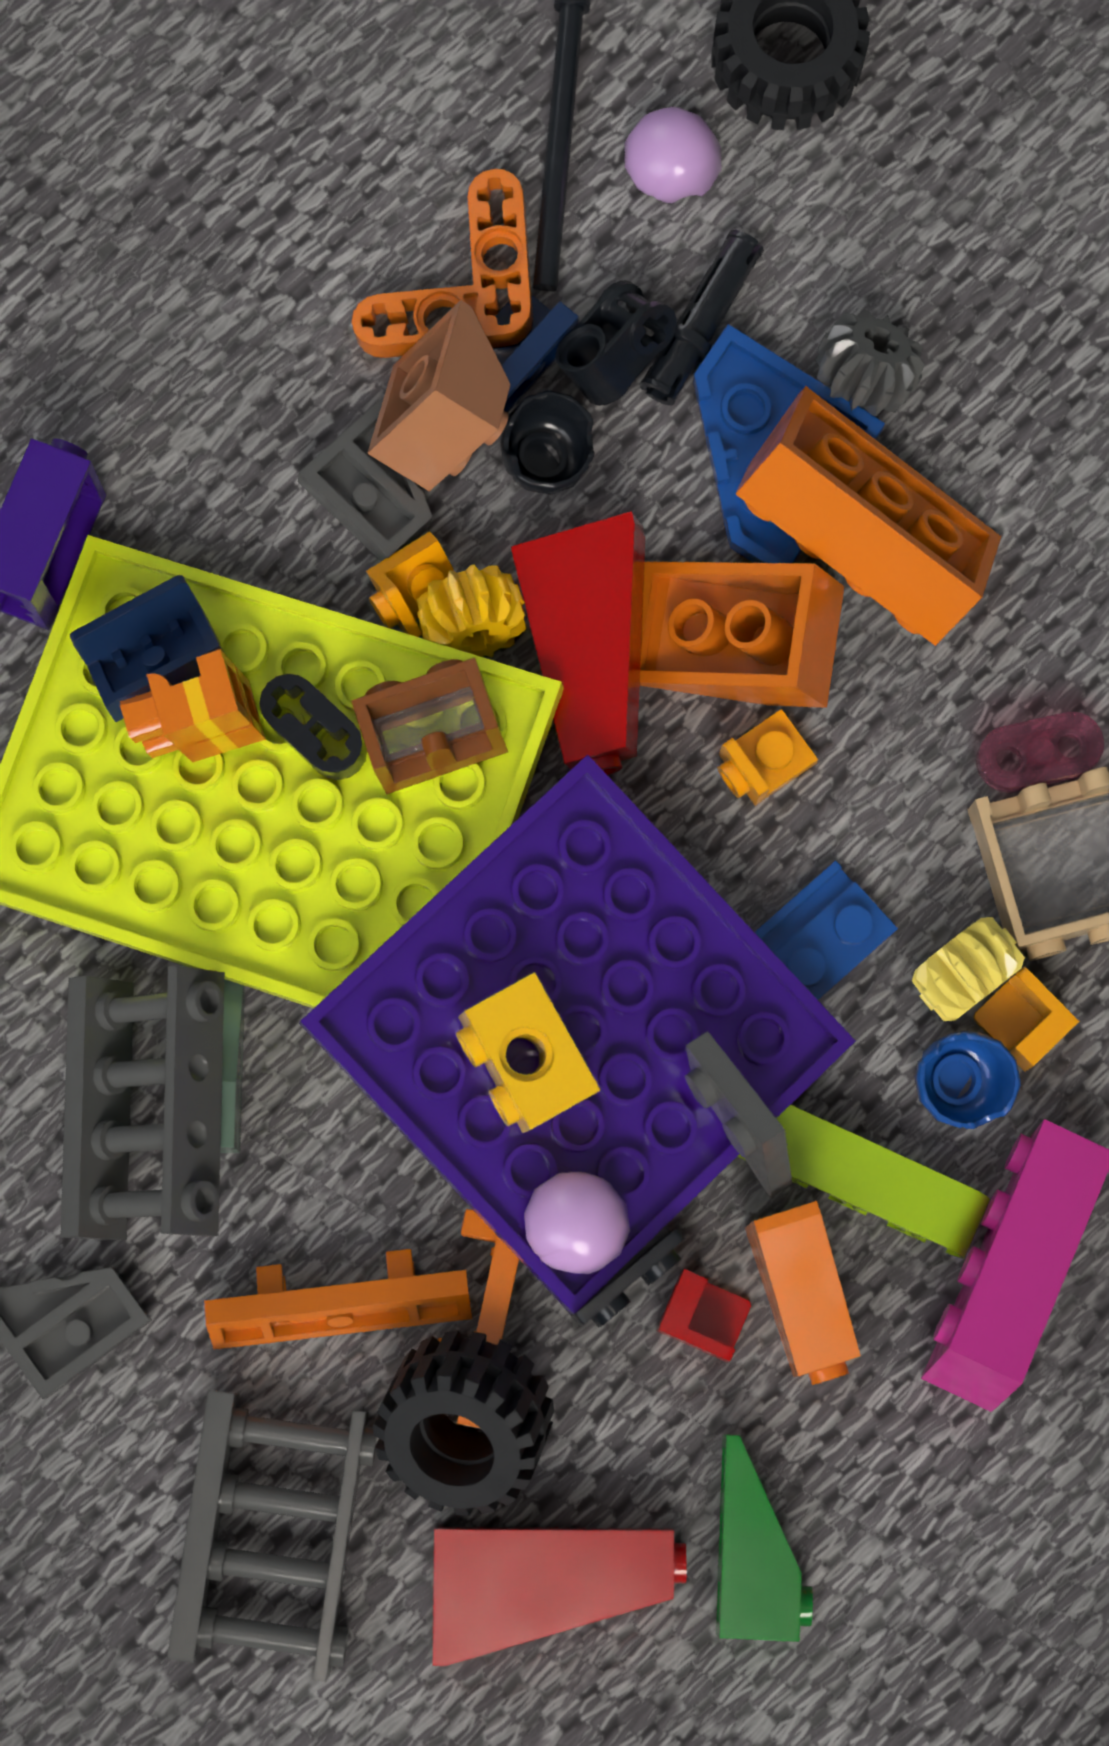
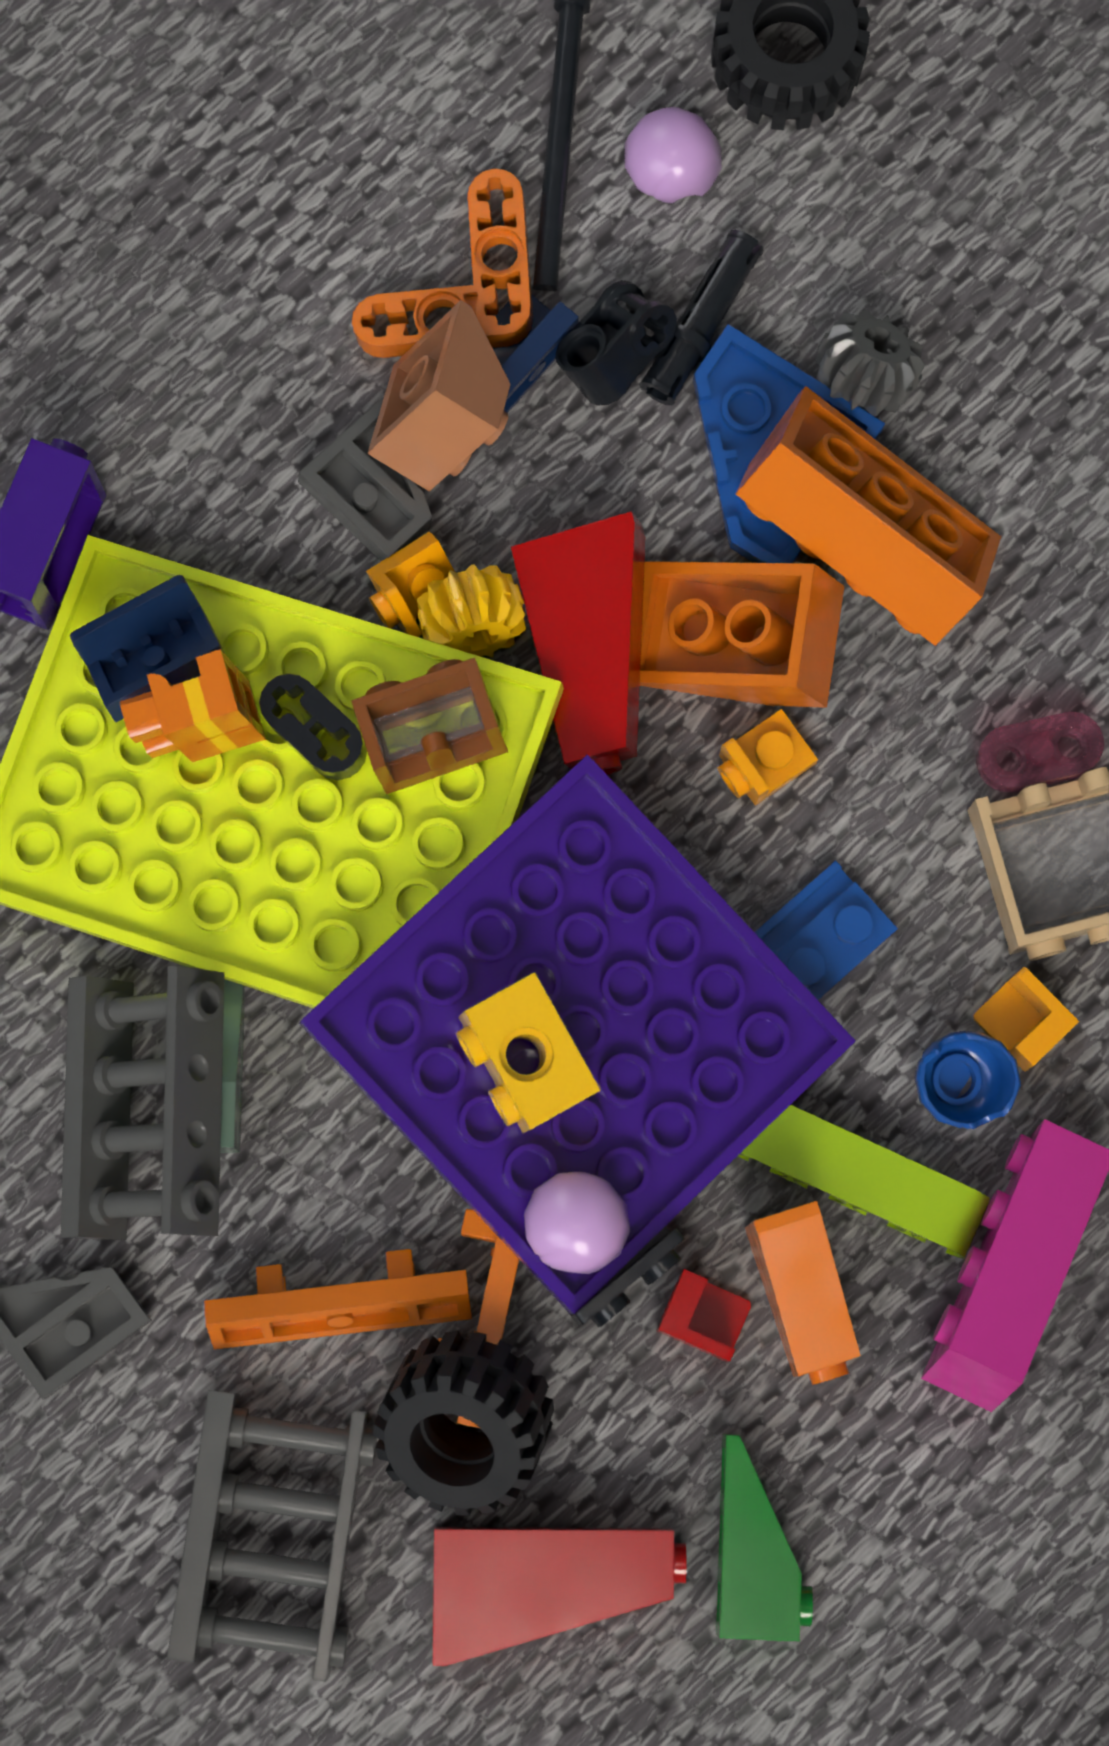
black hair [500,390,595,495] -> none
dark grey wing [685,1031,792,1198] -> none
light yellow gear [912,917,1025,1021] -> none

